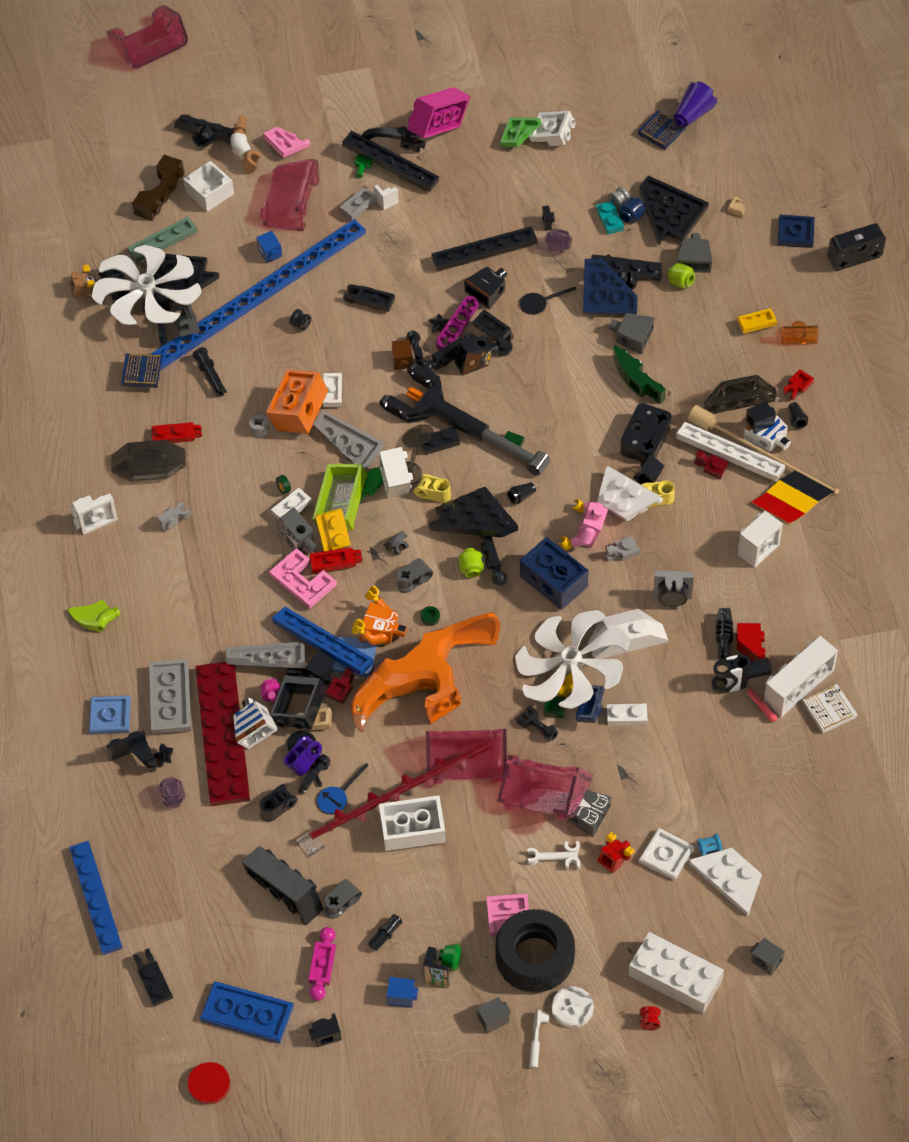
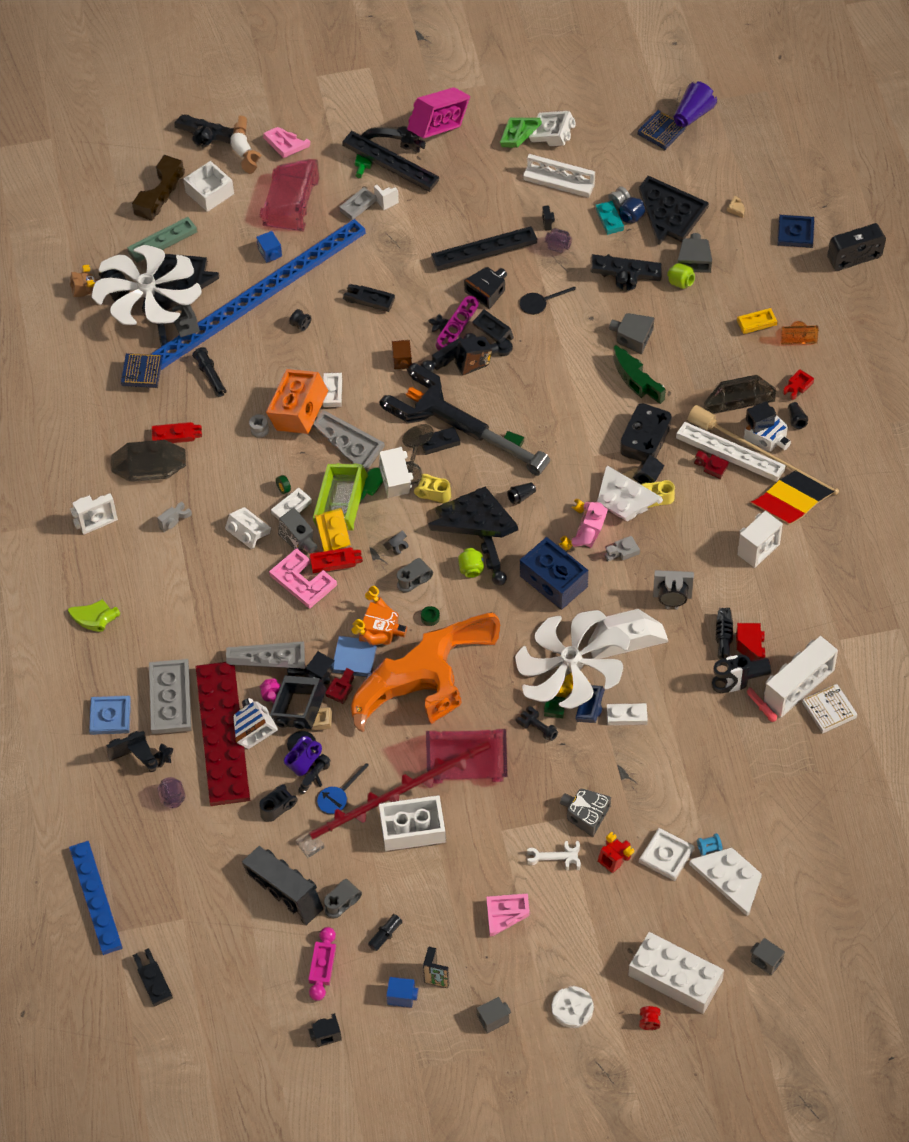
clear pink windscreen [106,5,188,69] -> none
red tile [187,1062,230,1104] -> none
blue tile [200,981,294,1043] -> none
blue plate [272,606,374,676] -> none
black hinge [406,330,424,365] -> none
green cone [438,943,462,972] -> none
black tyre [495,909,575,993] -> none
clear pink windscreen [497,755,593,821] -> none
white piece [529,1009,549,1069] -> none
dark blue plate [583,259,638,314] -> none
none -> white bracket [225,507,271,549]
none -> white fence [523,154,595,198]

